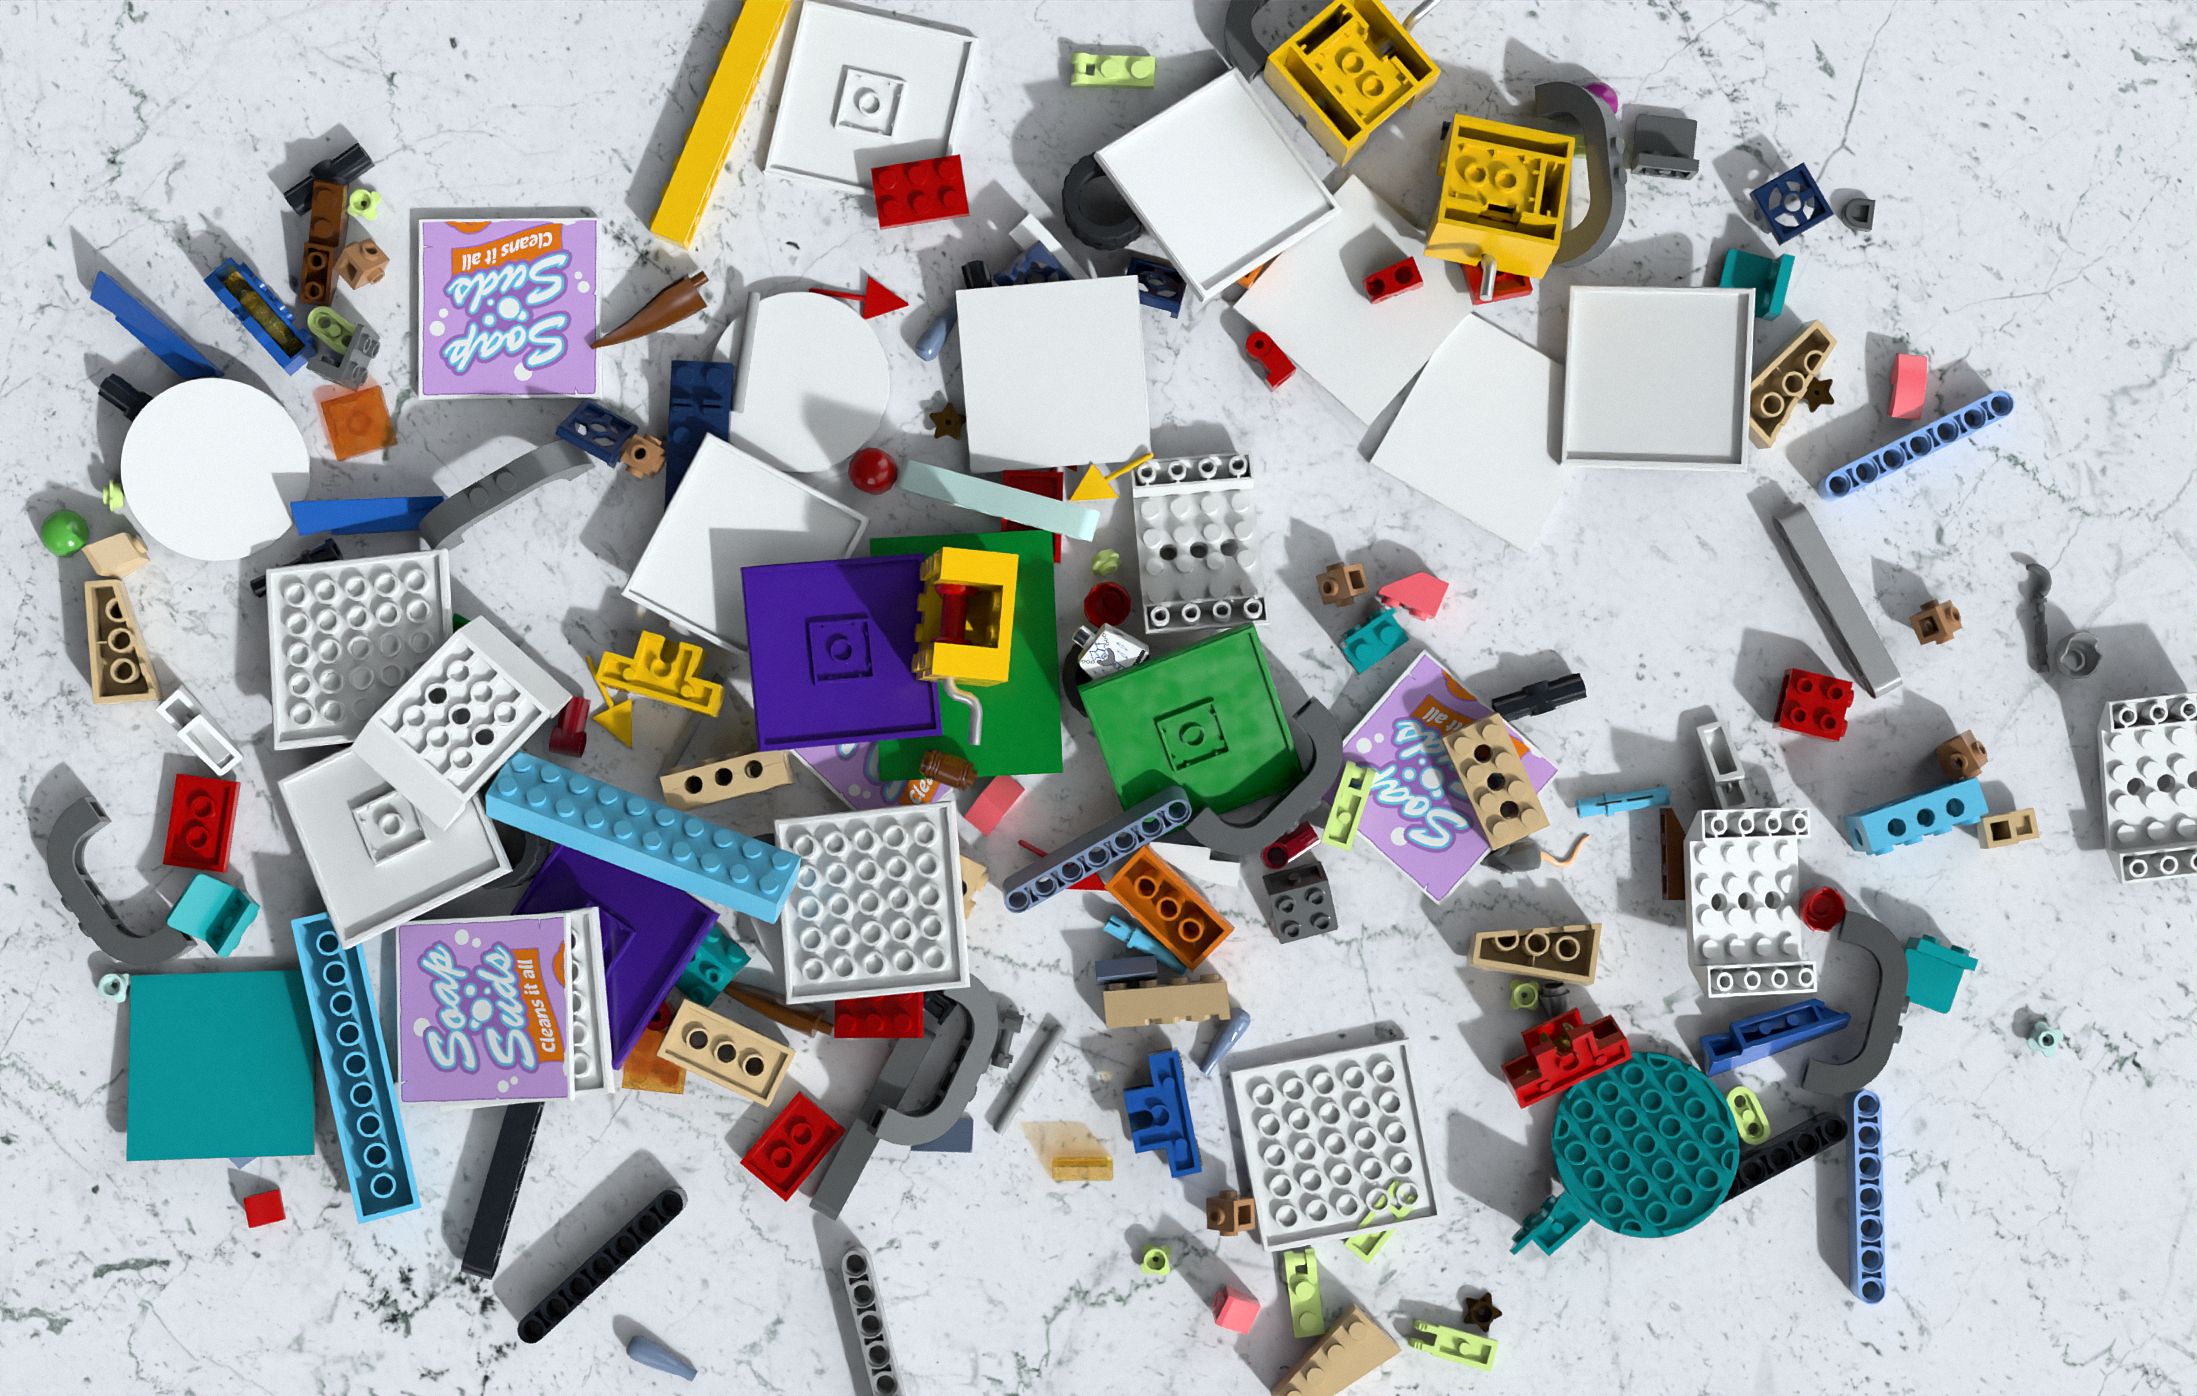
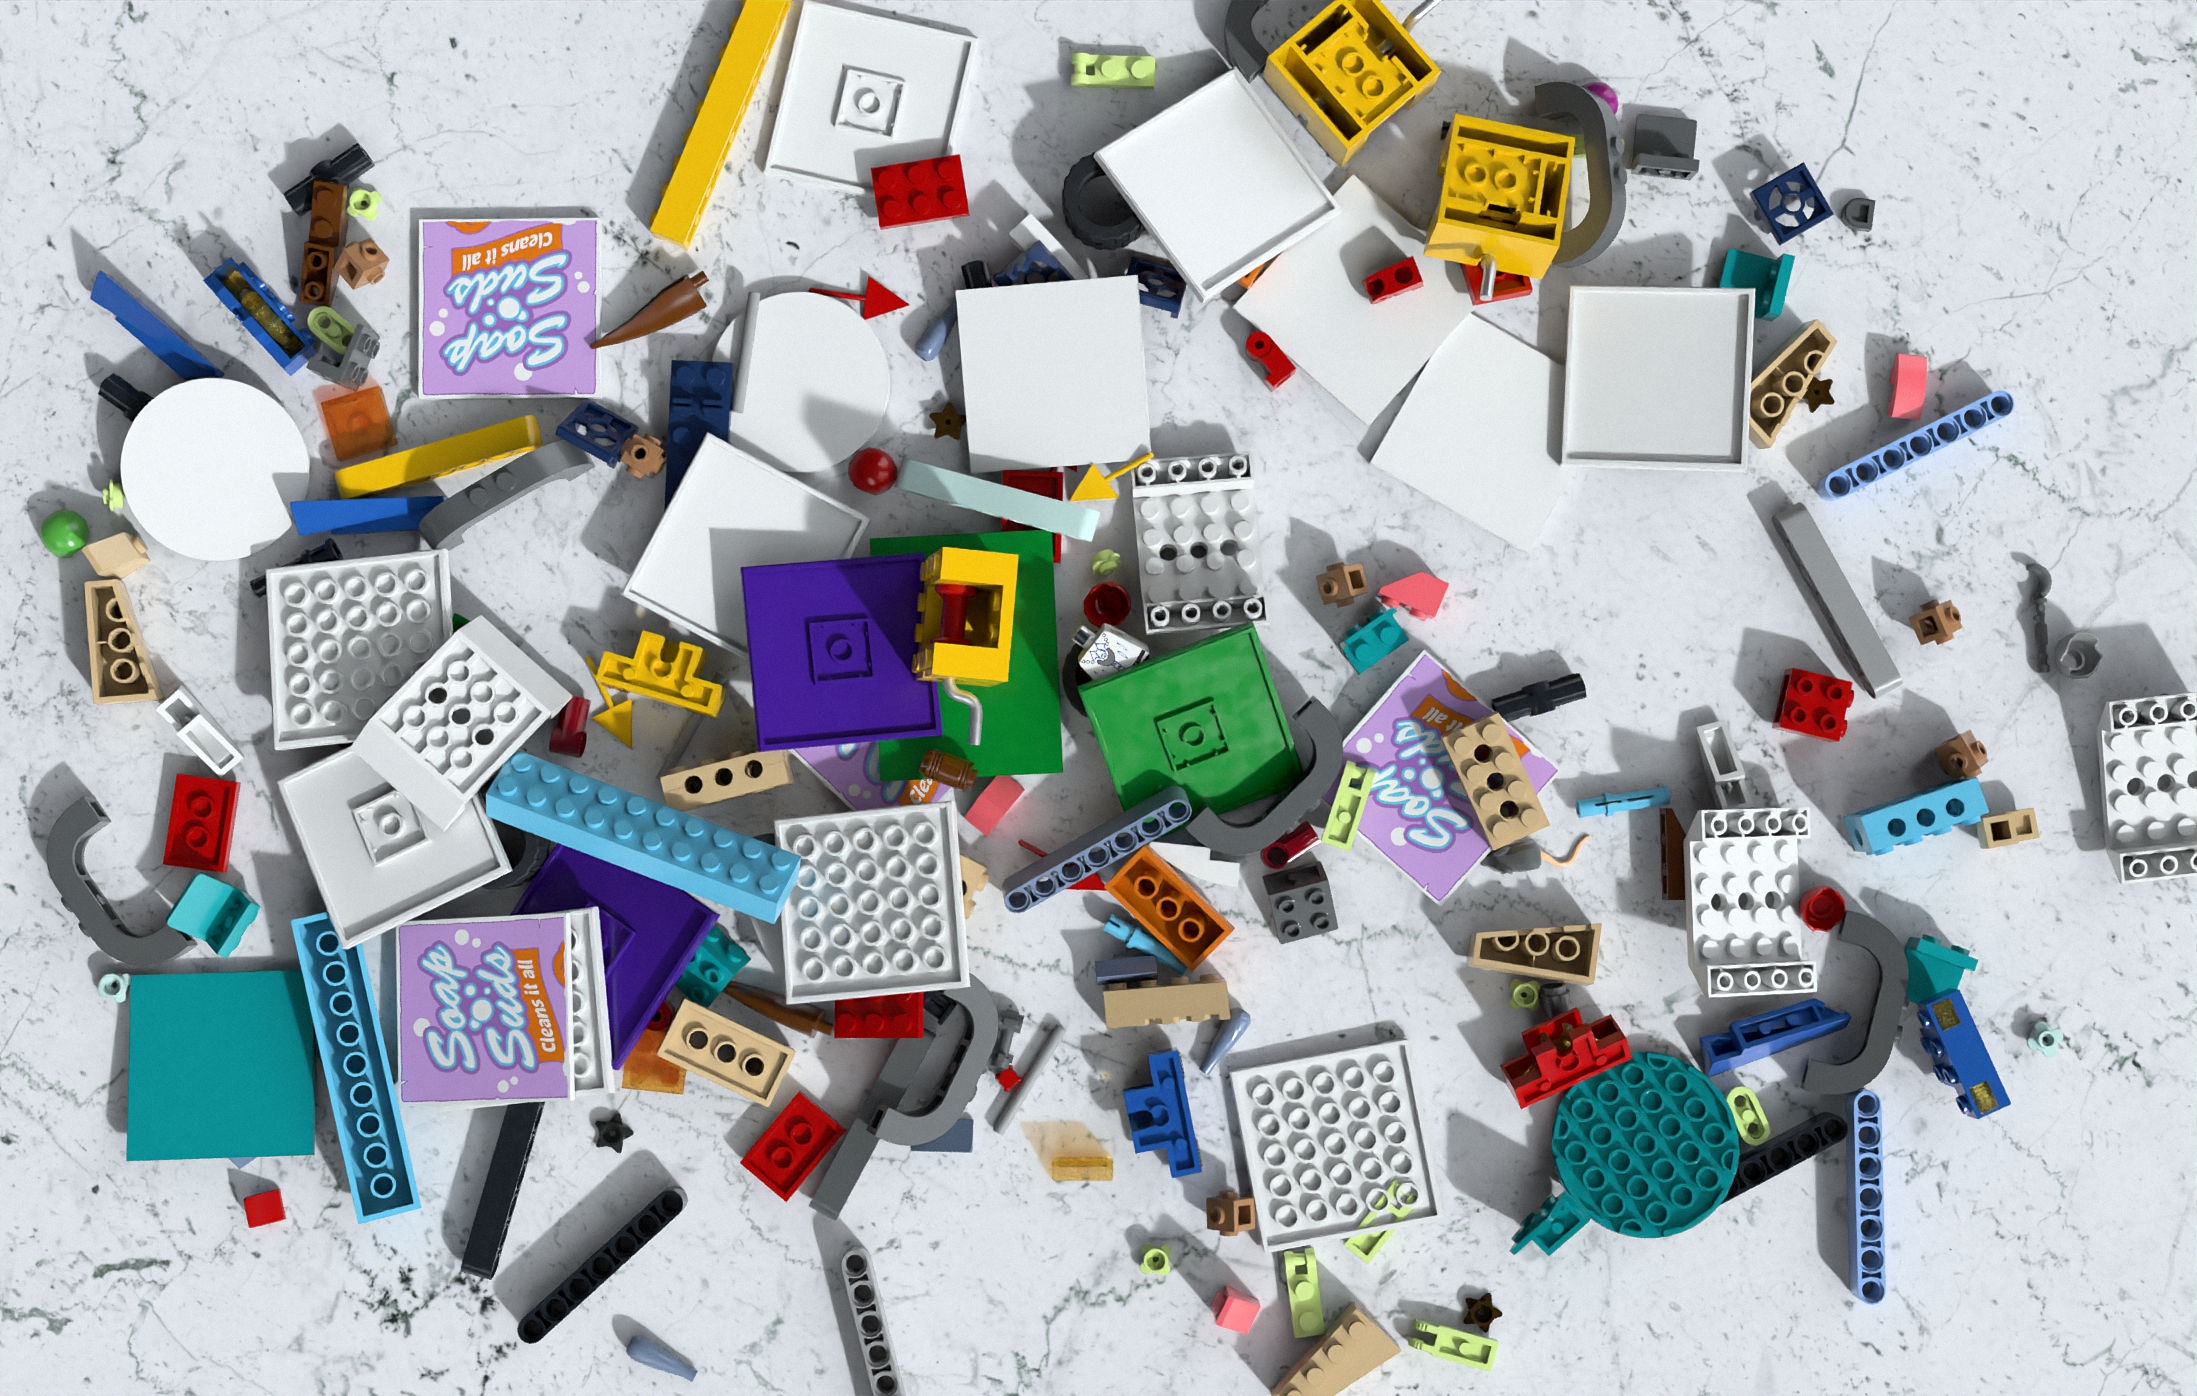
none -> yellow beam [334,415,544,500]
none -> pearl dark grey plate [595,1113,634,1153]
none -> red piece [995,1065,1022,1092]
none -> blue piece [1916,988,2011,1119]

